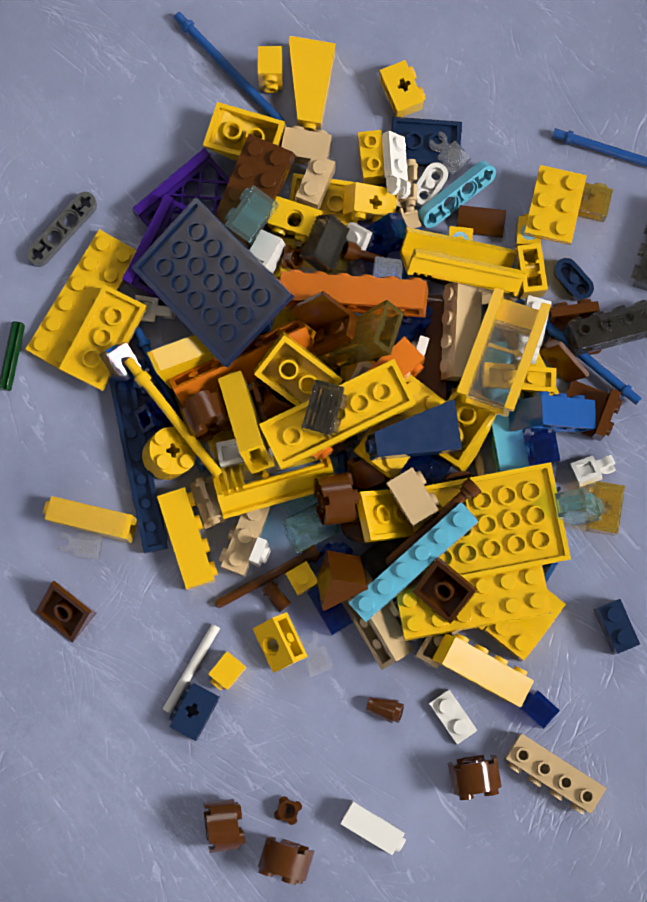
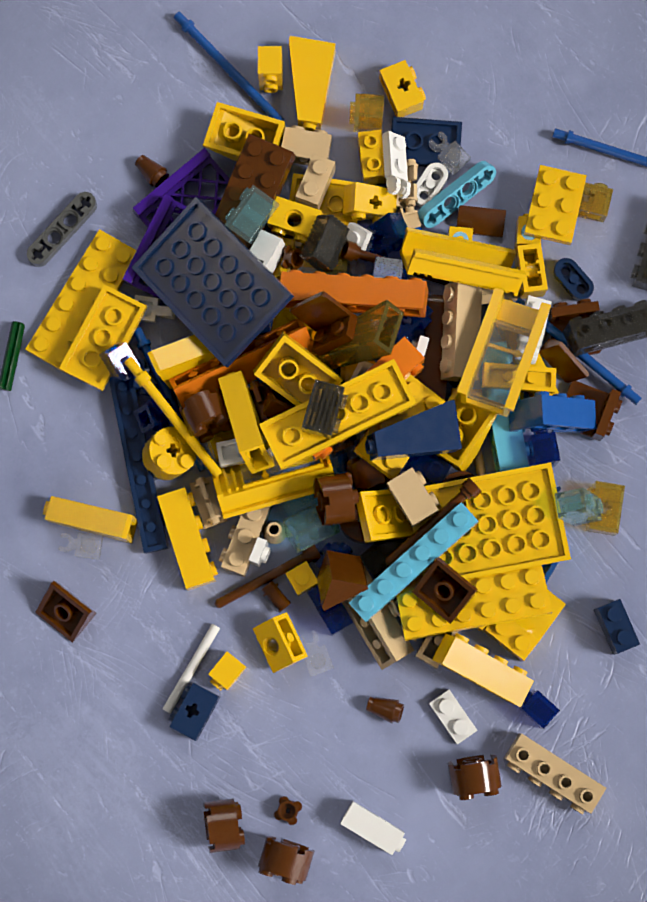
white plate [570,455,616,487] -> none
none -> reddish brown cone [135,155,169,188]
none -> tan cone [263,520,287,544]
none -> clear yellow brick [349,93,384,132]

